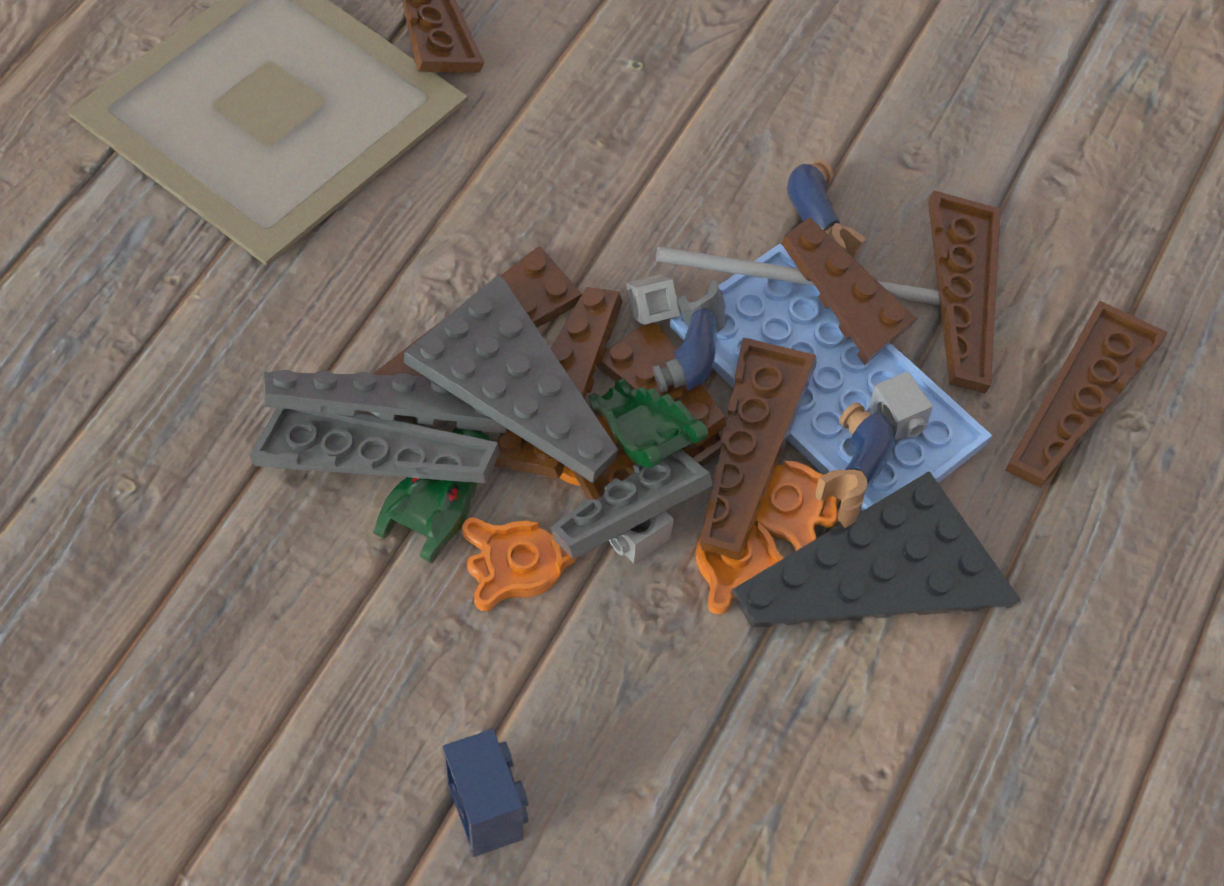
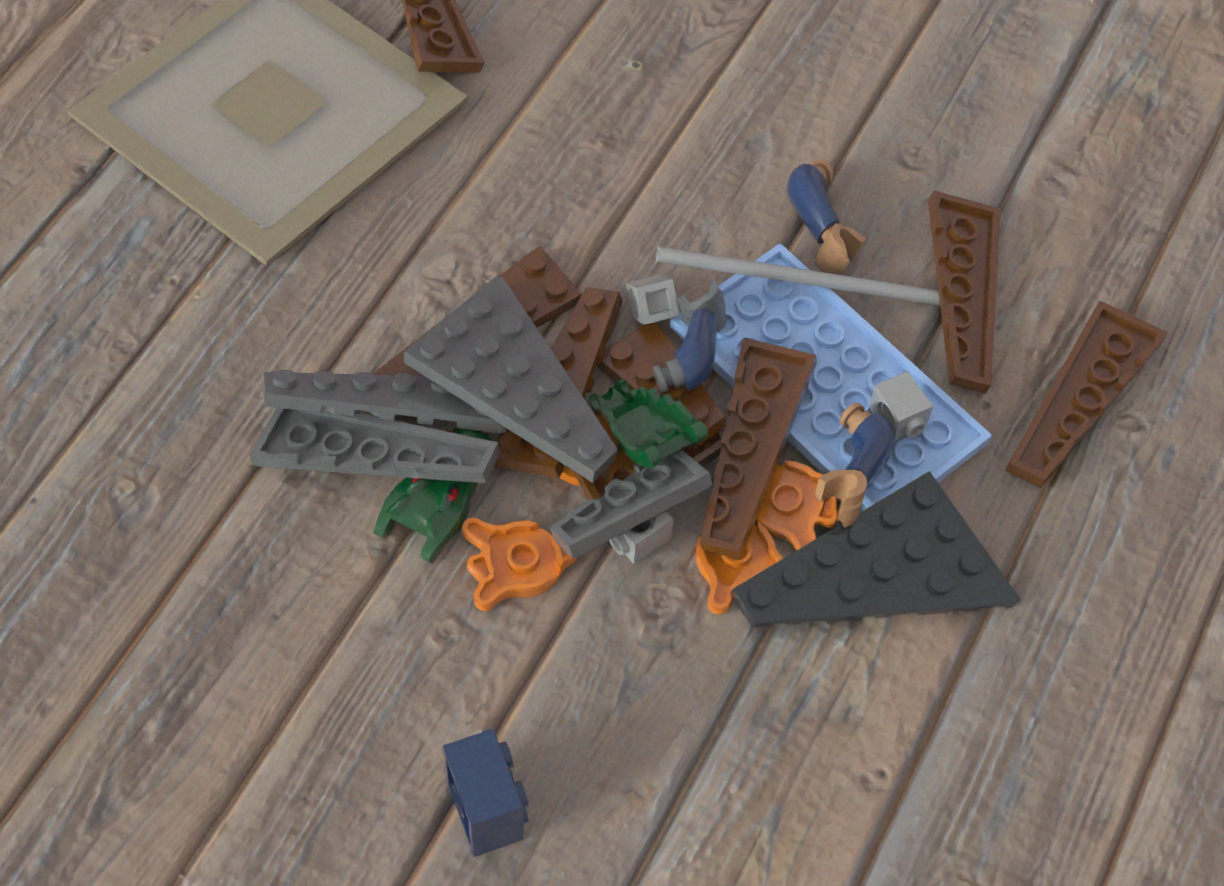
reddish brown wing [781,217,917,365] -> none

